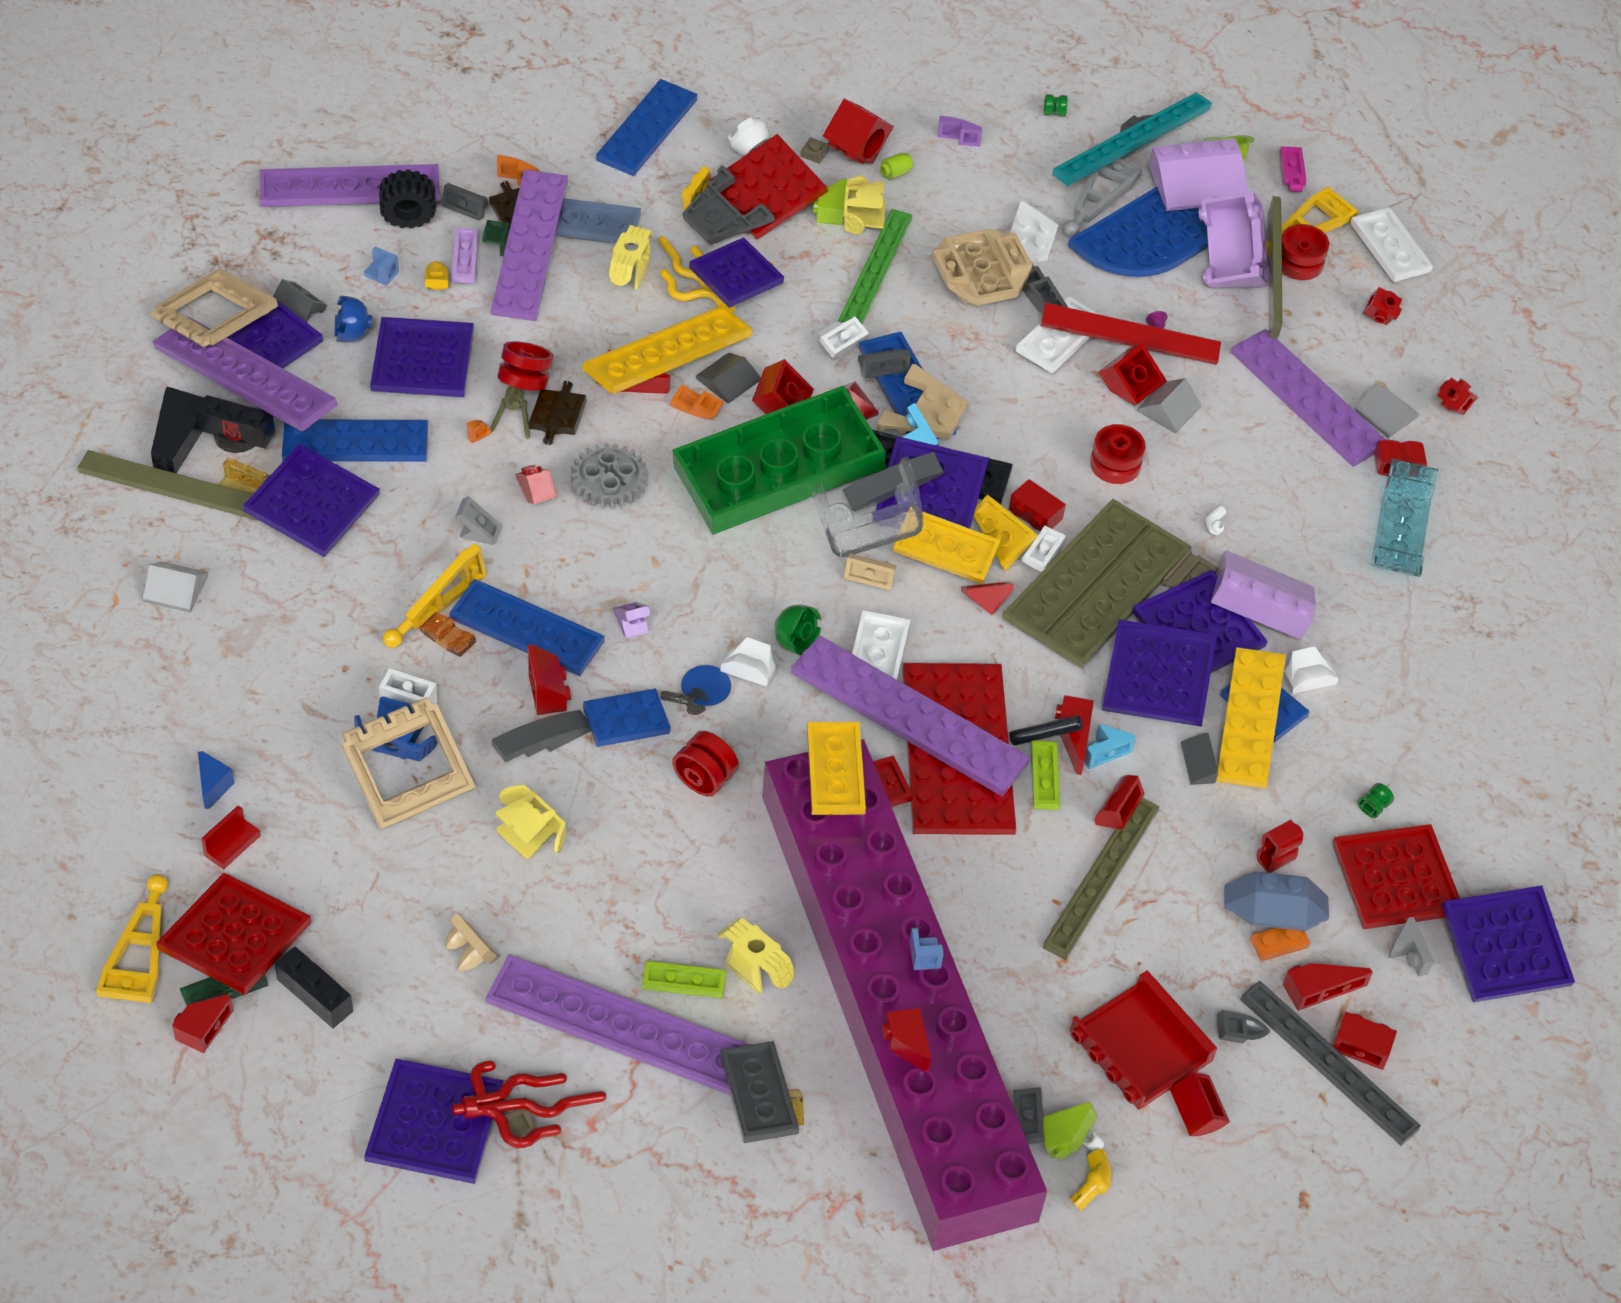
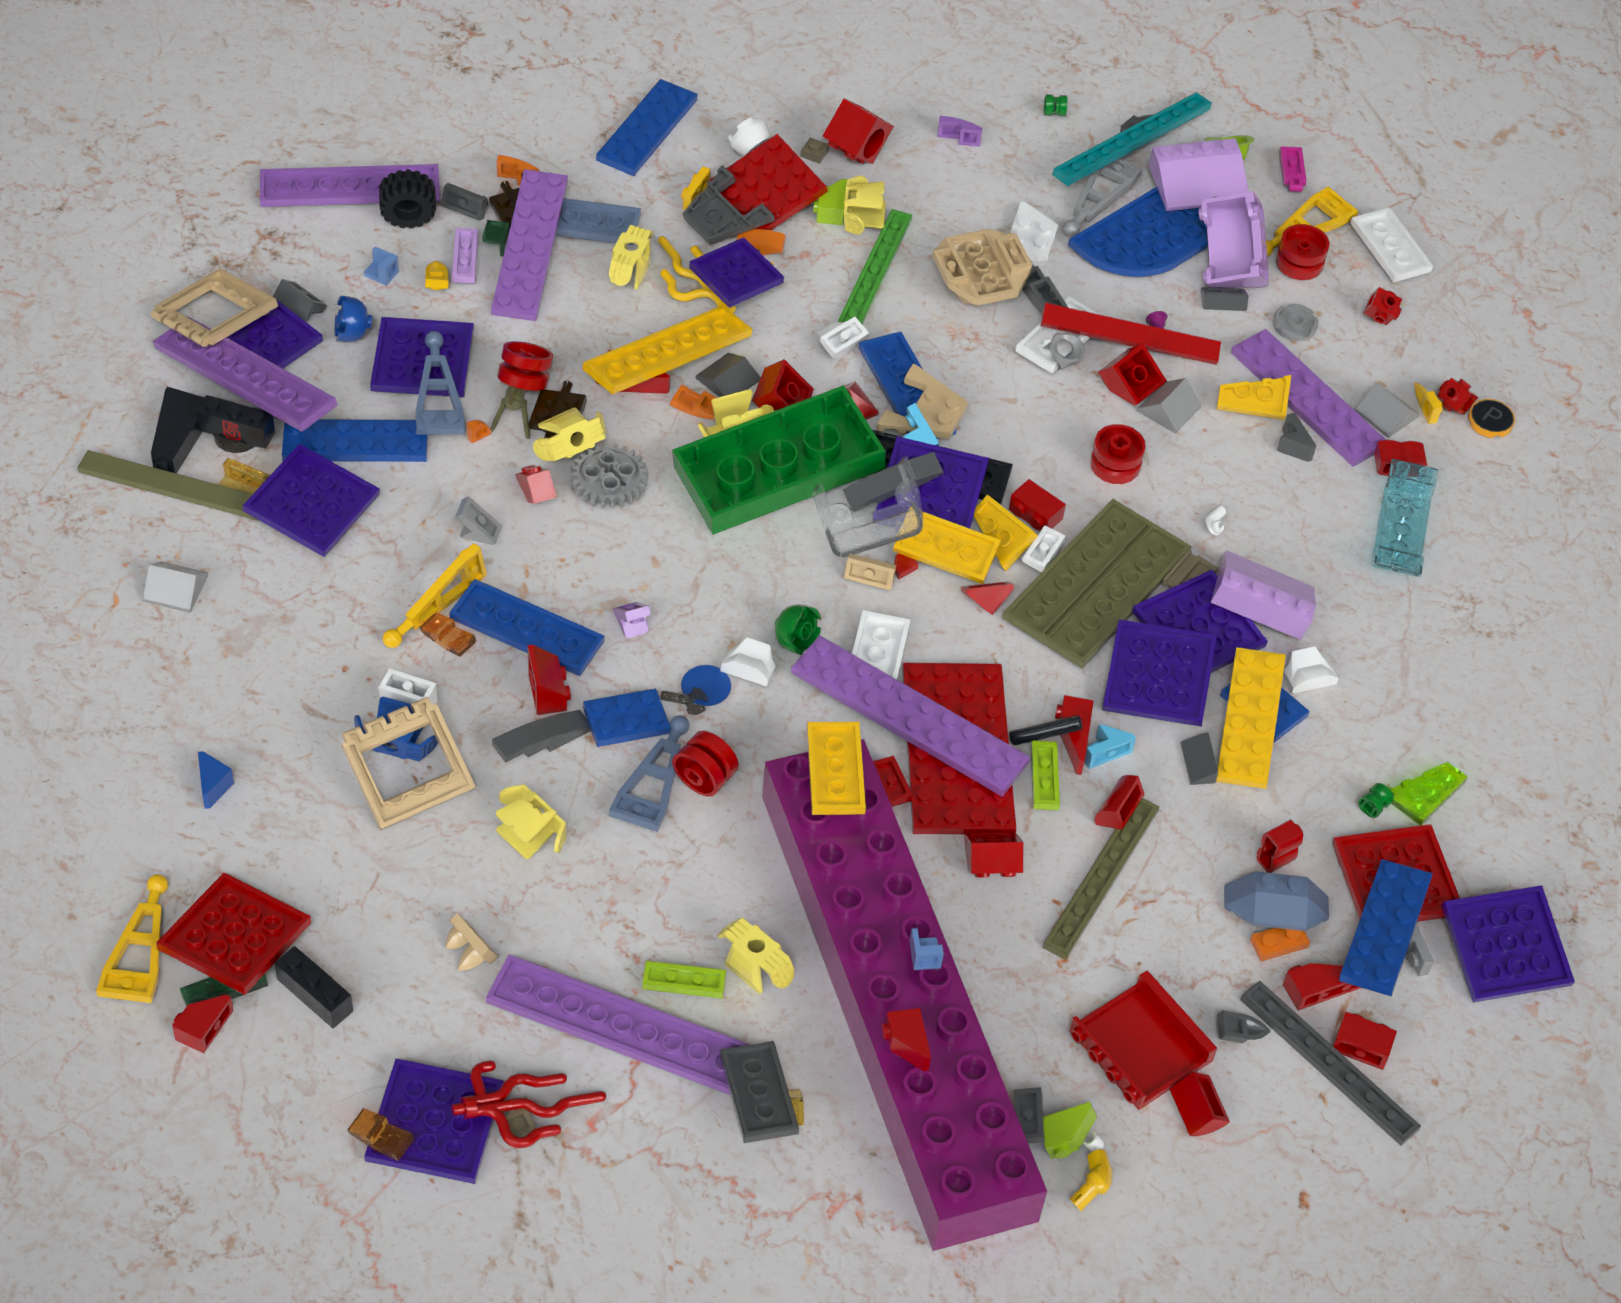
red panel [201,805,261,870] -> none
dark grey panel [858,349,911,379] -> none
lime brick [880,152,913,180] -> none
olive tile [1268,196,1283,339] -> none
none -> clear orange slope [347,1108,414,1161]
none -> sand blue plate [415,331,465,435]
none -> light yellow piece [533,408,606,461]
none -> sand blue plate [609,715,690,832]
none -> light yellow piece [698,389,774,437]
none -> orange slope [737,229,786,255]
none -> red tile [894,553,919,579]
none -> red slope [964,832,1024,878]
none -> light grey piece [1044,333,1085,370]
none -> dark grey slope [1201,287,1249,311]
none -> yellow wing [1216,375,1291,420]
none -> light grey tile [1273,303,1318,341]
none -> dark grey slope [1277,413,1316,462]
none -> blue plate [1339,859,1433,997]
none -> clear neon green wing [1388,762,1468,826]
none -> yellow plate [1414,382,1443,424]
none -> black tile [1468,399,1515,438]

